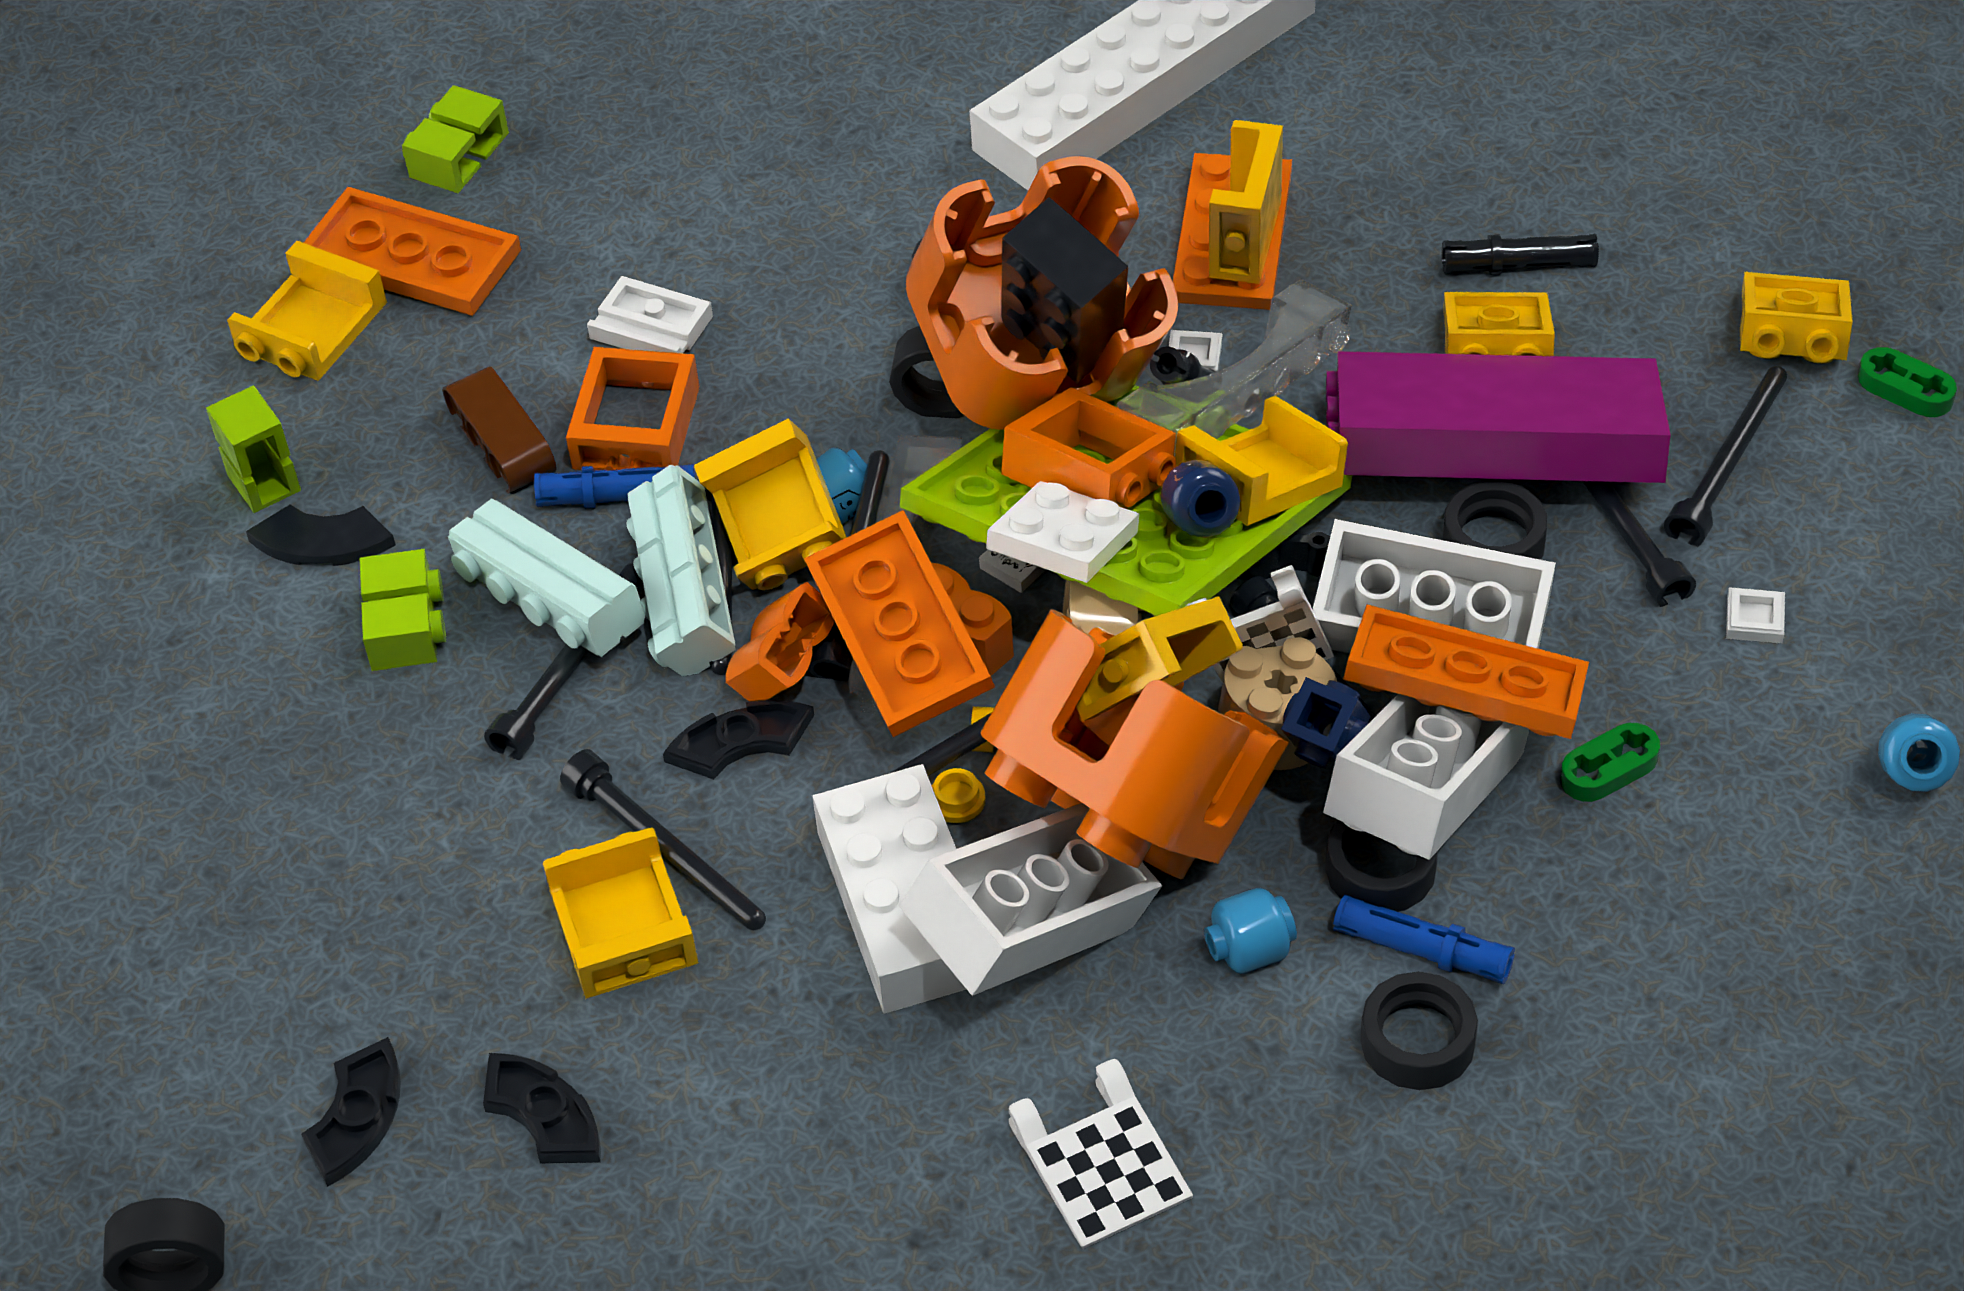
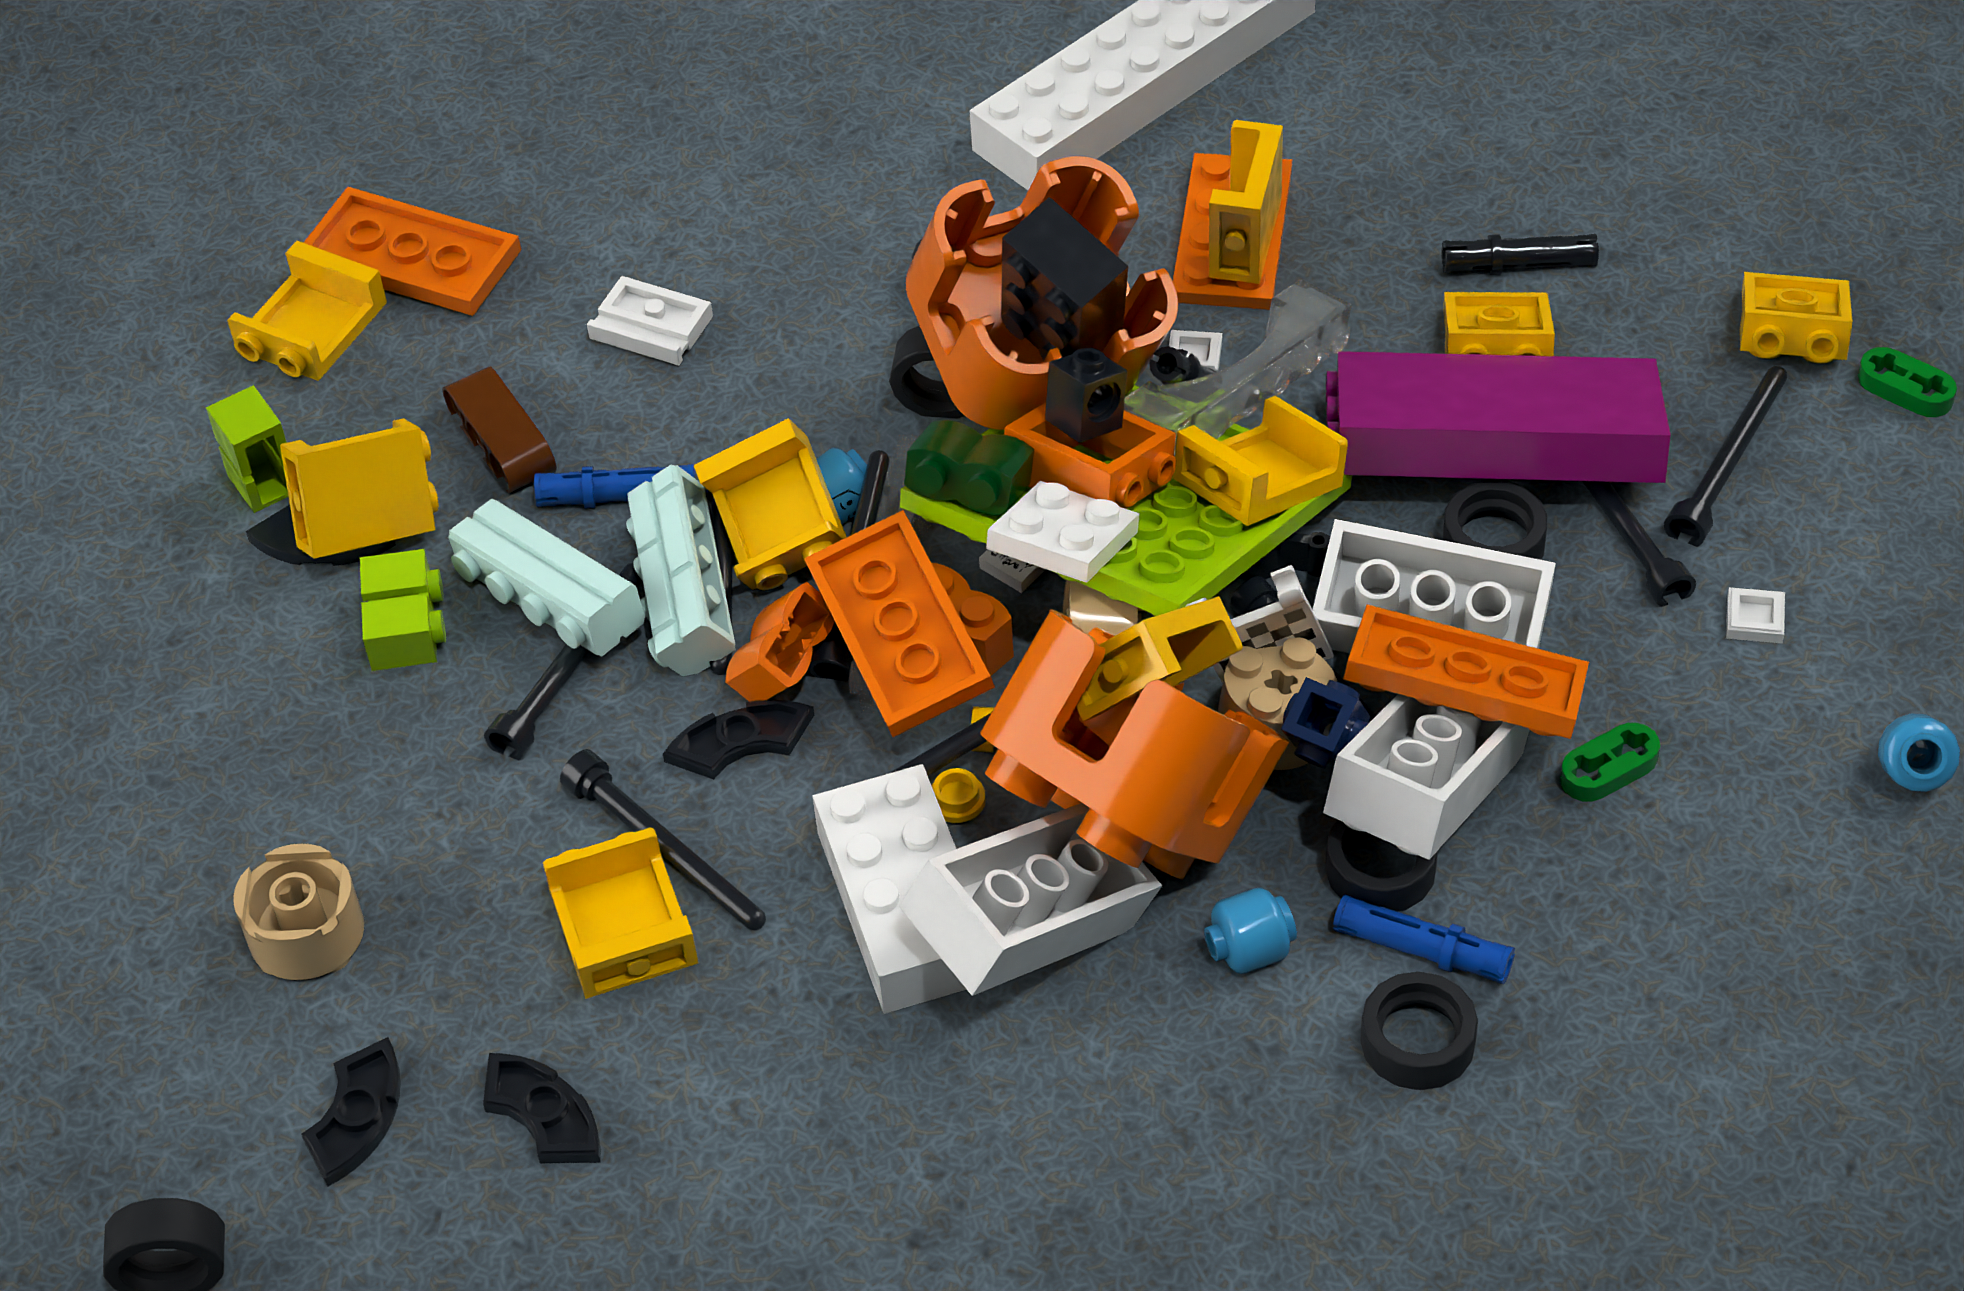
lime piece [402,85,509,193] -> none
orange window [566,347,700,470] -> none
white flag [1009,1059,1193,1249] -> none
dark blue head [1160,460,1241,538] -> none
none -> tan brick [234,844,364,980]
none -> yellow panel [280,418,439,559]
none -> dark green brick [904,420,1034,515]
none -> black brick [1045,347,1127,443]

